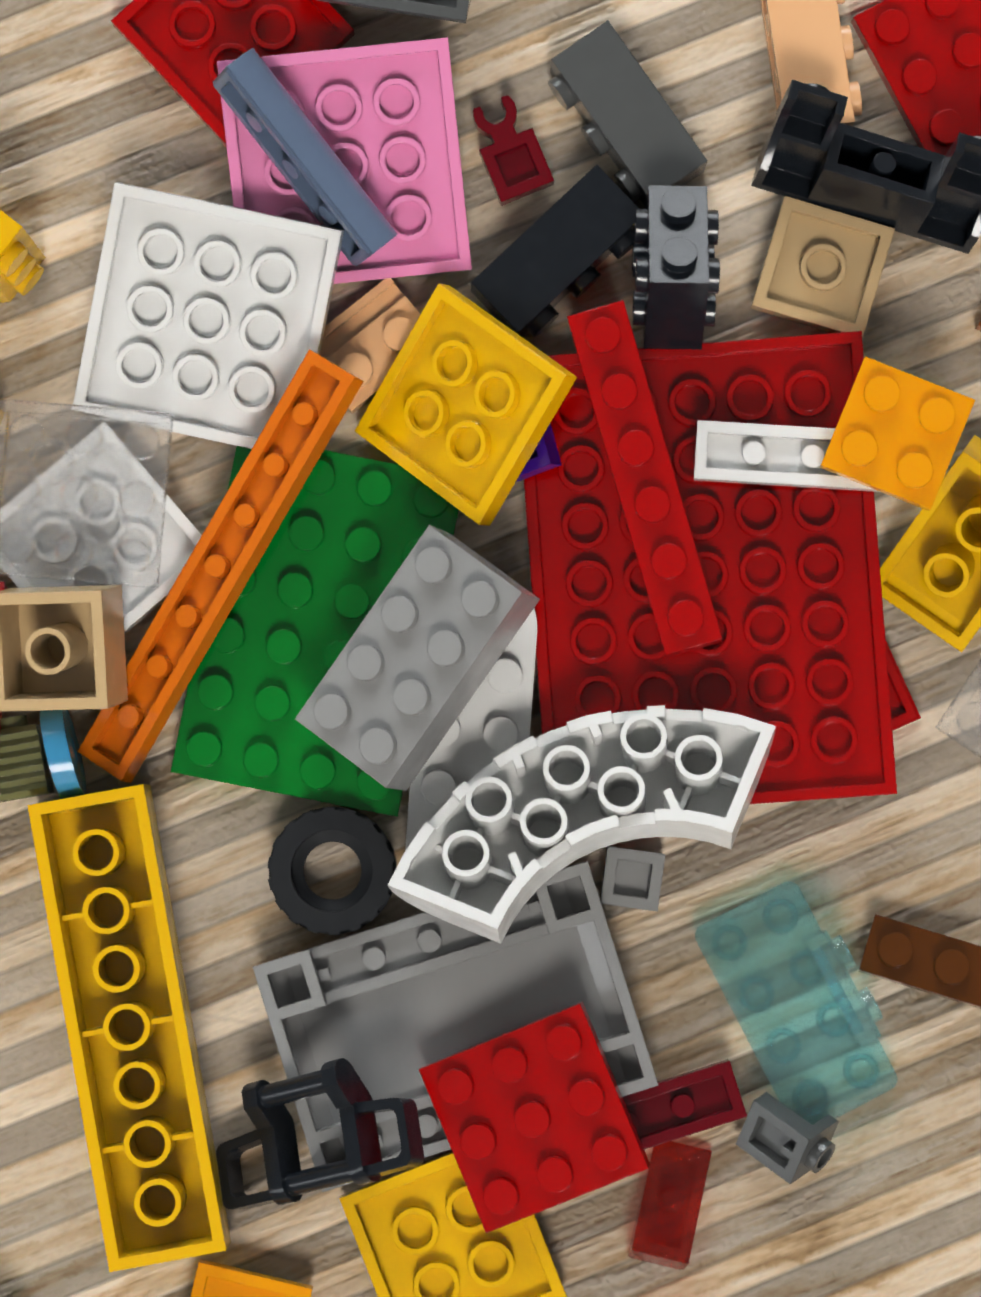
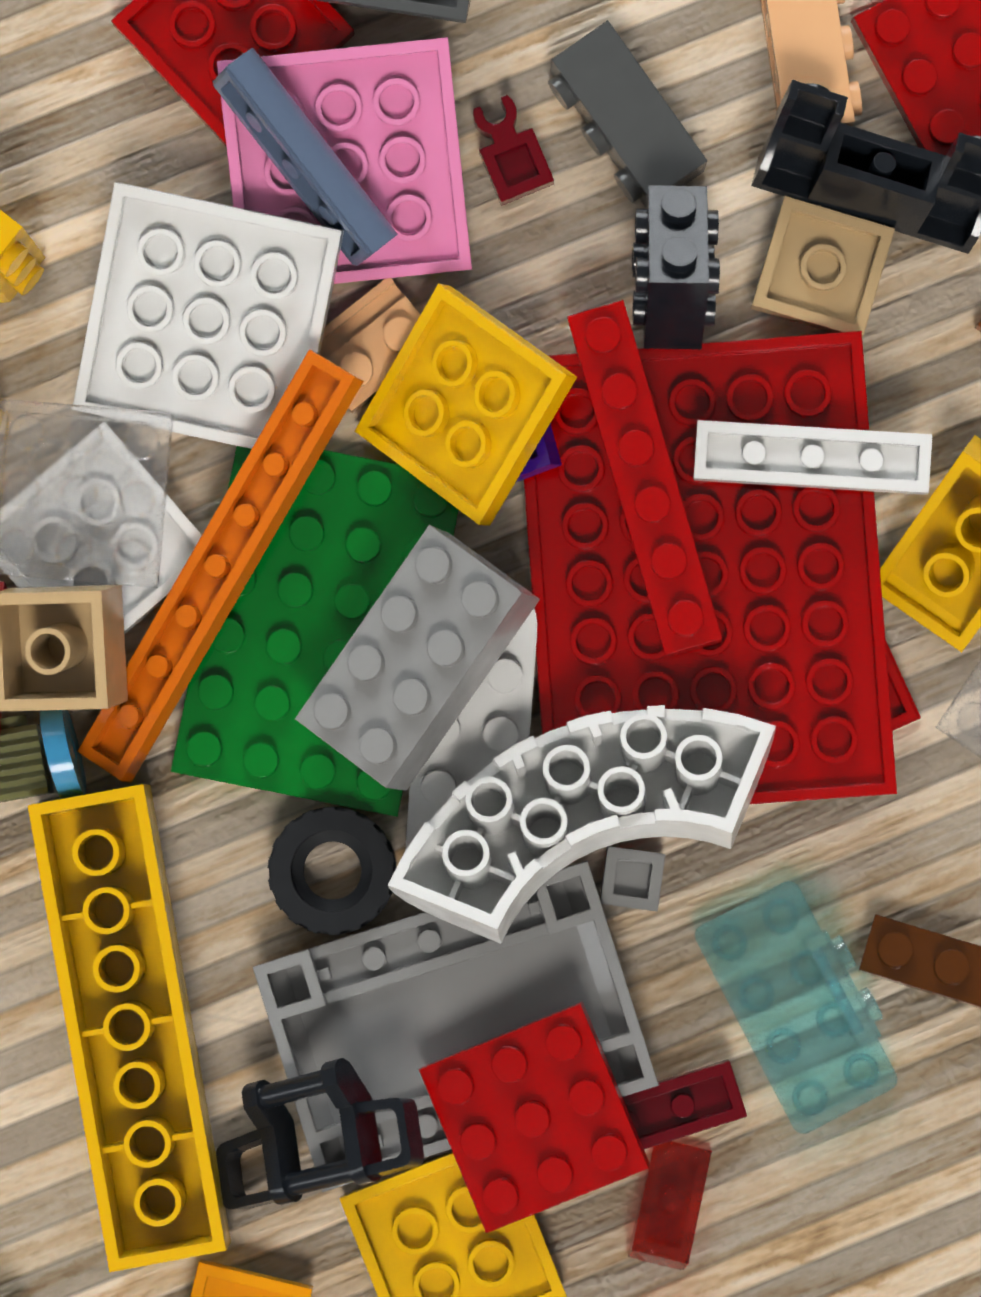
black brick [471,165,639,338] -> none
dark grey bracket [736,1092,839,1184] -> none
light orange plate [820,356,975,511] -> none

